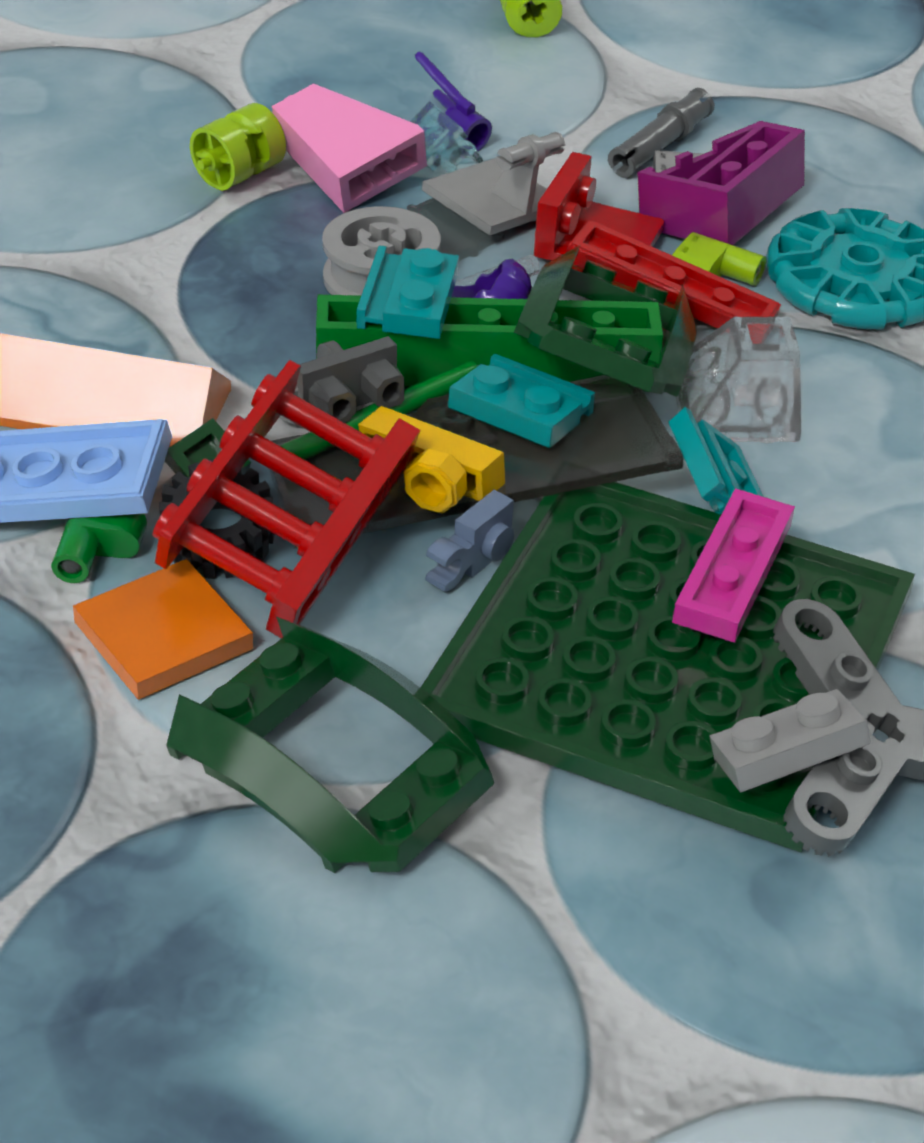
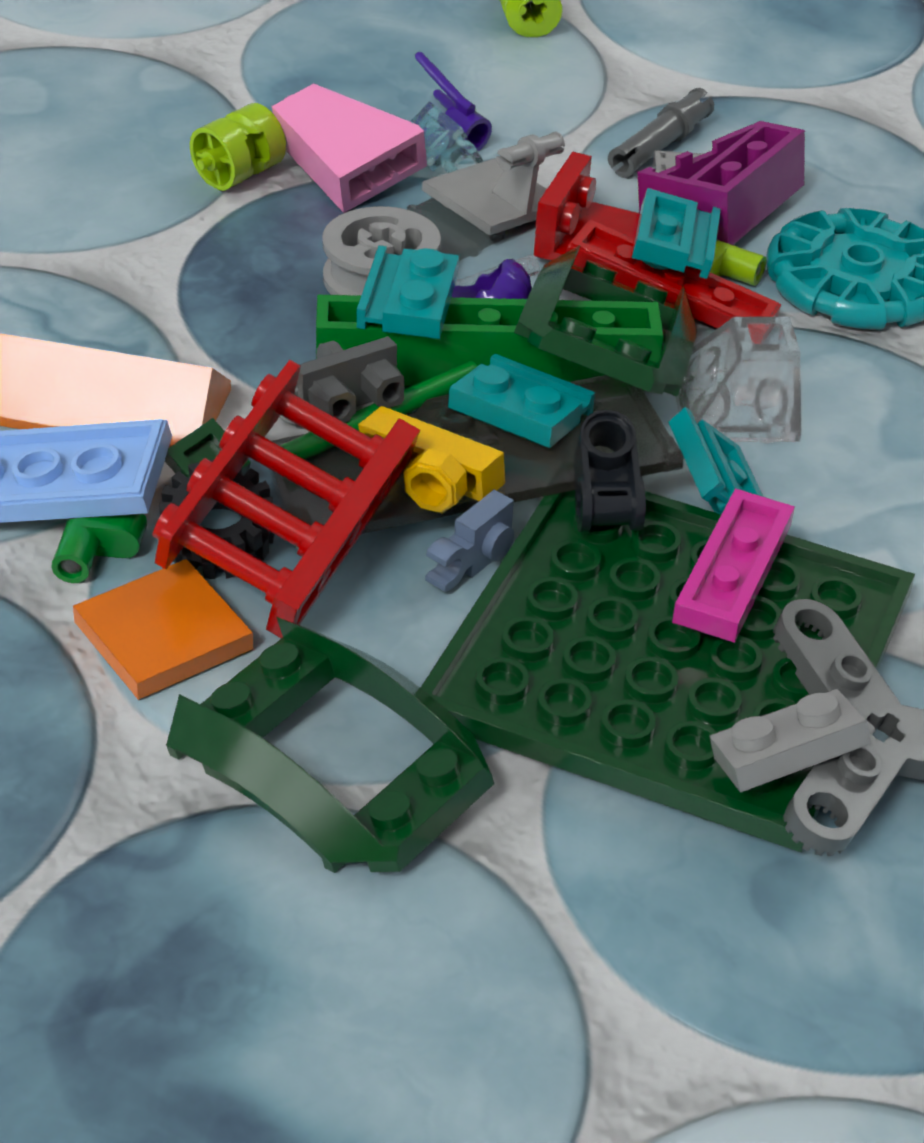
none -> black piece [573,410,646,532]
none -> teal plate [631,188,721,279]

